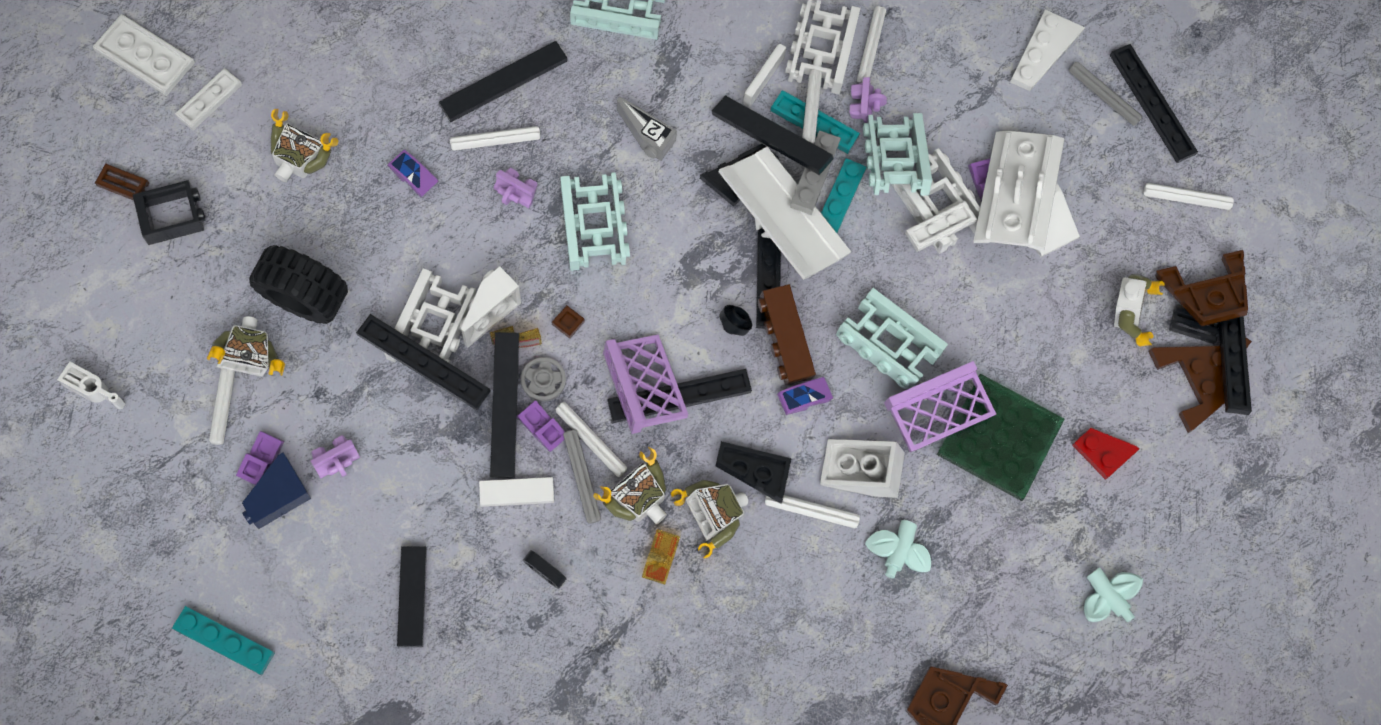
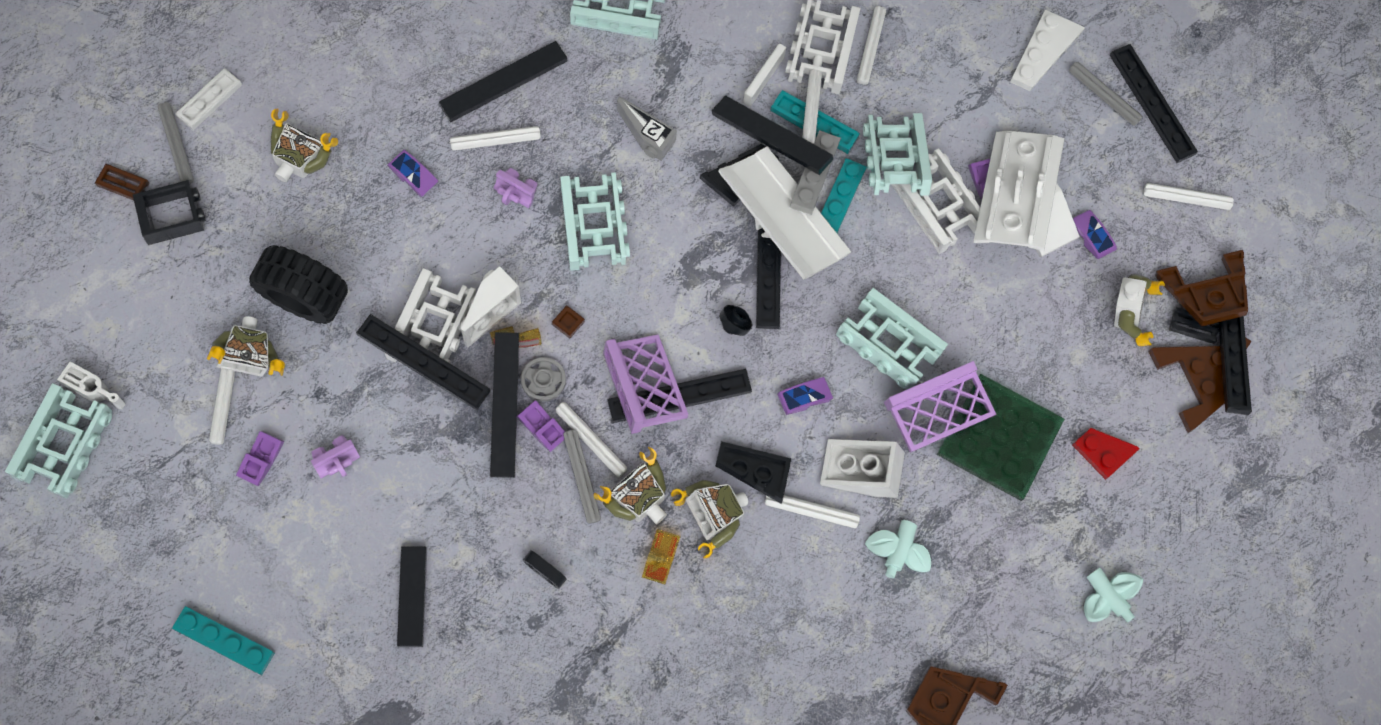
white tile [93,14,195,96] -> none
dark blue slope [242,452,311,529] -> none
white tile [479,477,554,507] -> none
reddish brown brick [758,284,816,385] -> none
lavender hips [850,77,887,123] -> none
white tile [905,201,977,252] -> none
none -> light aqua fence [5,383,112,499]
none -> light grey axle [158,102,194,183]
none -> slope [1073,210,1117,259]

